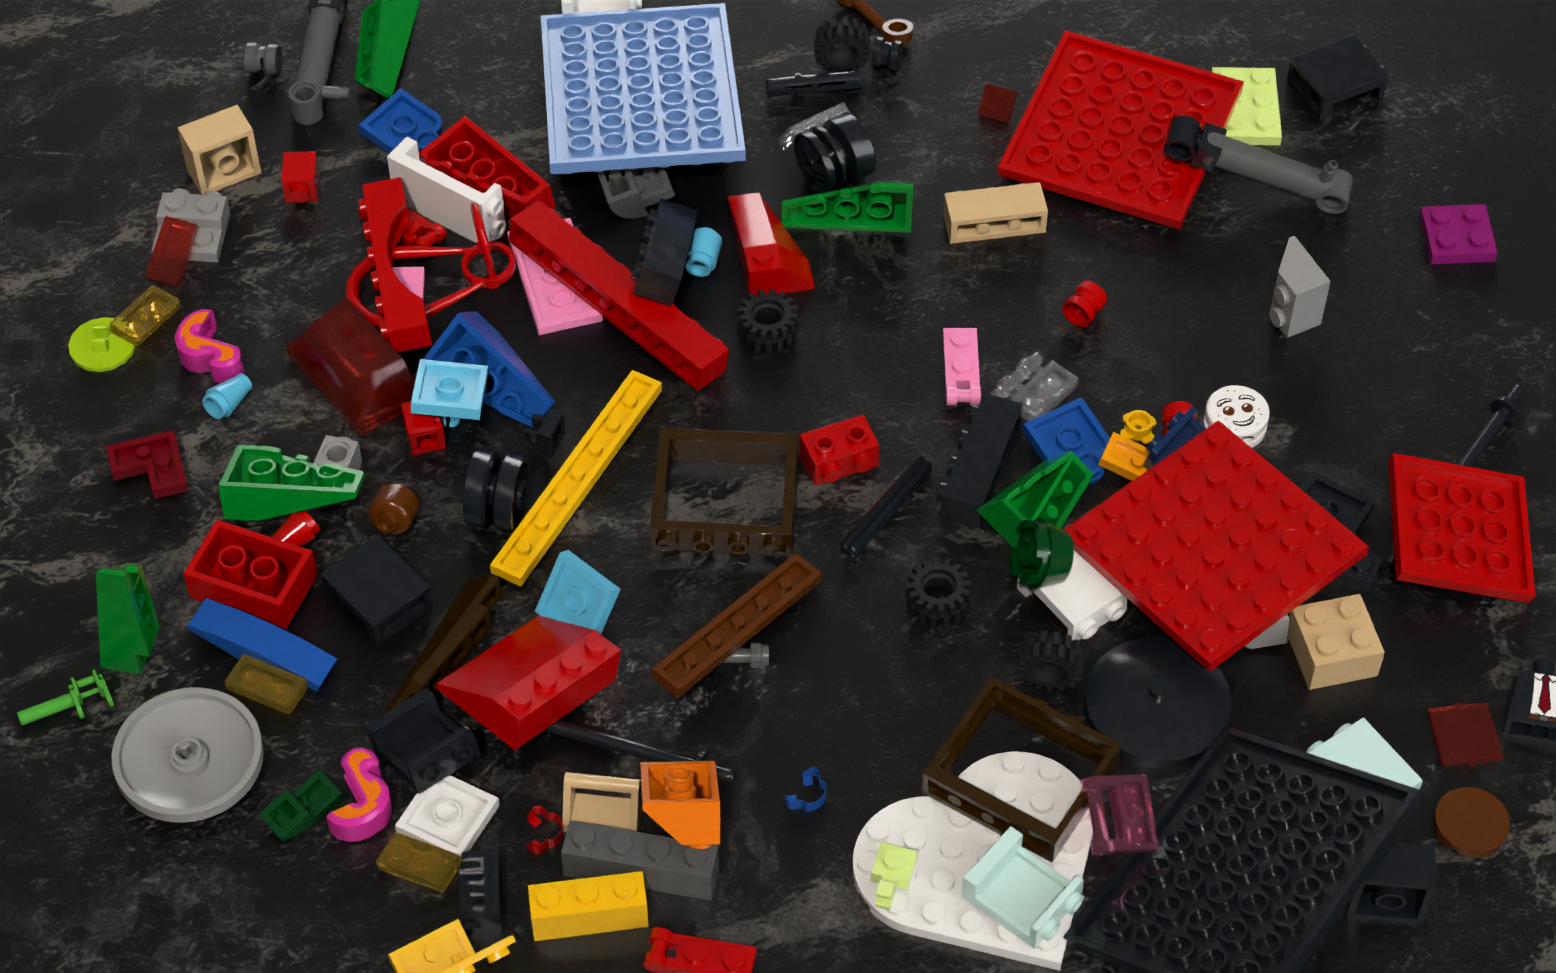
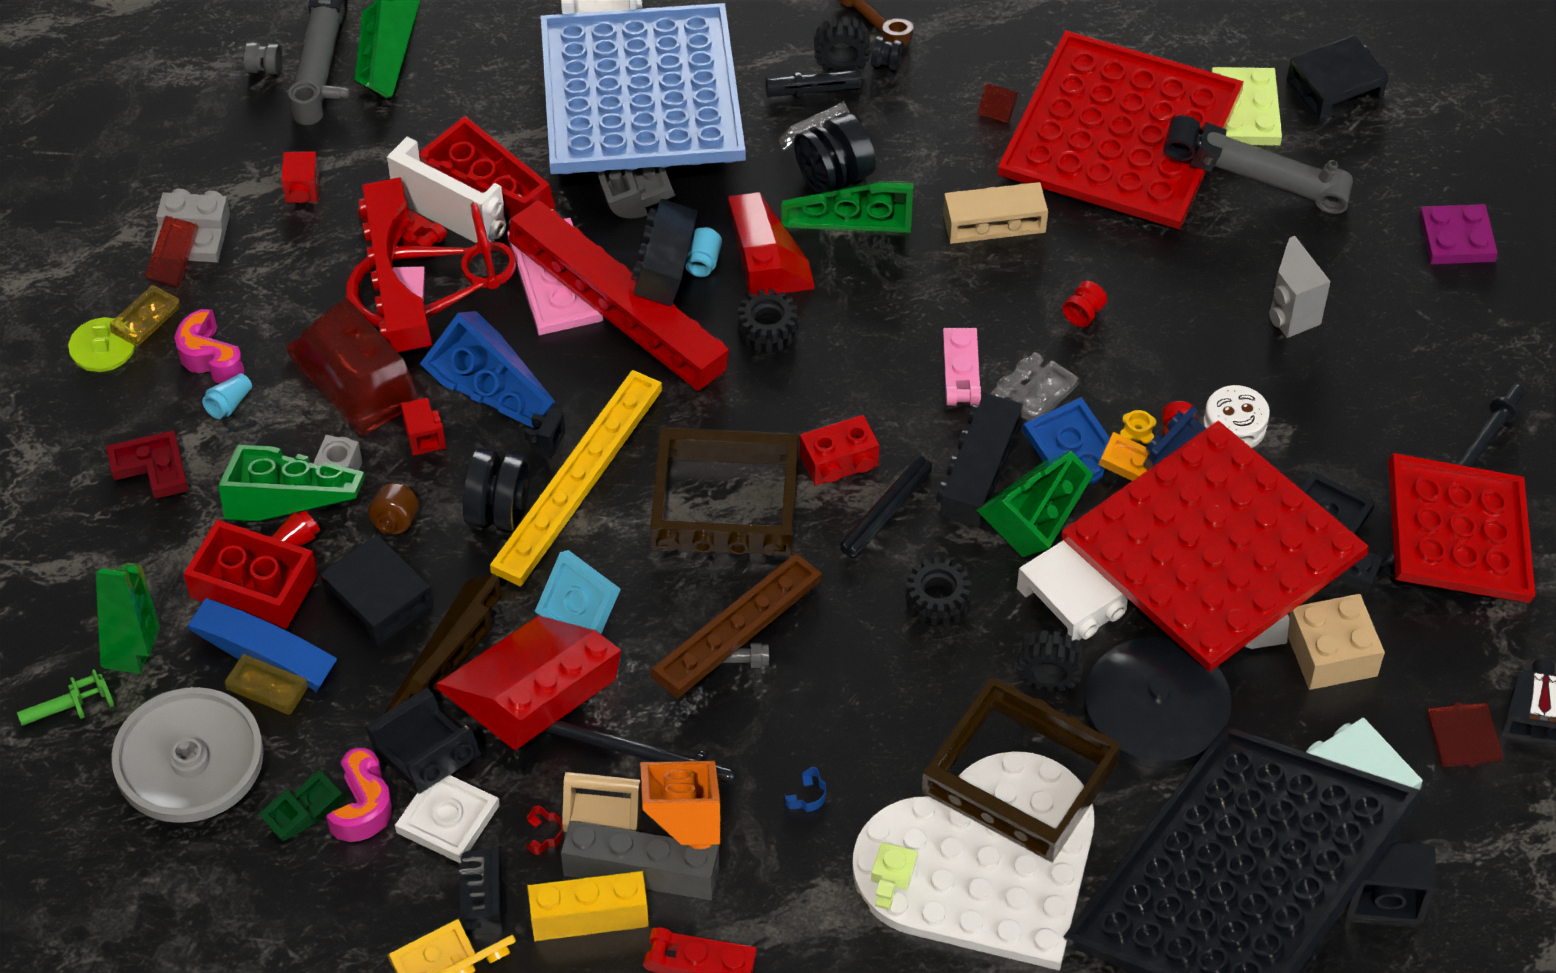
tan brick [177,105,261,195] -> none
blue plate [358,88,442,154] -> none
clear yellow plate [376,832,462,893] -> none
medium azure tile [411,359,488,427] -> none
light aqua panel [962,826,1084,950] -> none
dark green cone [1009,518,1074,590] -> none
clear pink plate [1081,774,1159,856] -> none
reddish brown tile [1433,787,1510,858] -> none

